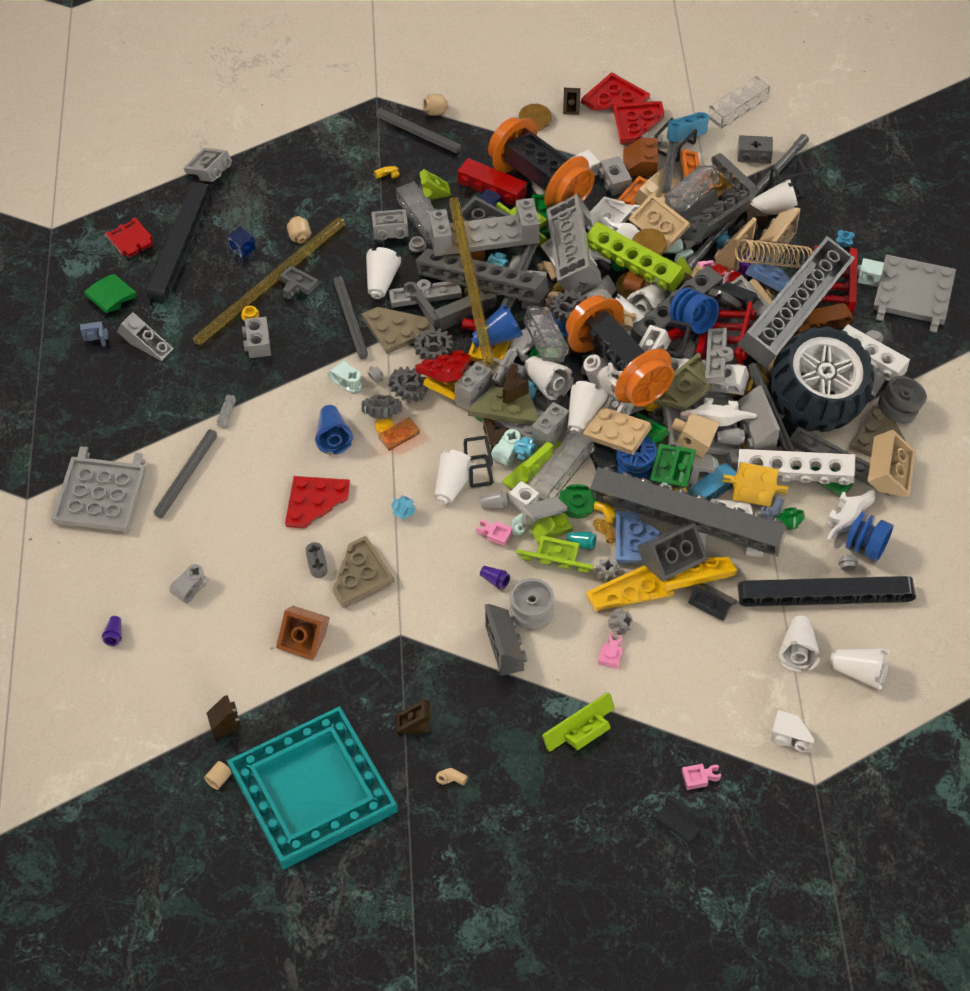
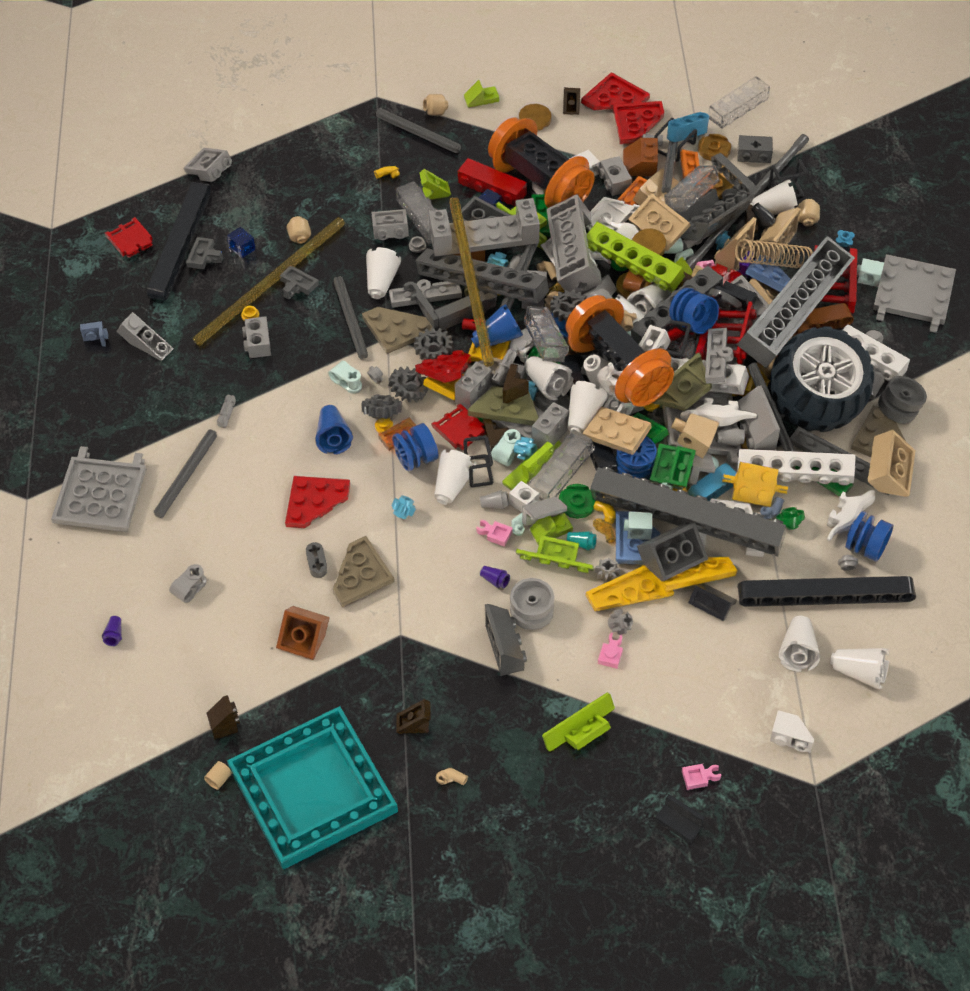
green slope [84,274,136,313] -> none
none -> dark grey hinge [186,237,223,269]
none -> blue wheel [392,423,439,472]
none -> red plate [431,404,485,450]
none -> lime slope [464,80,499,108]
none -> light aqua brick [624,512,652,540]
none -> pearl gold tile [698,134,731,161]
none -> black cone [751,202,776,229]
none -> tan head [798,199,820,226]

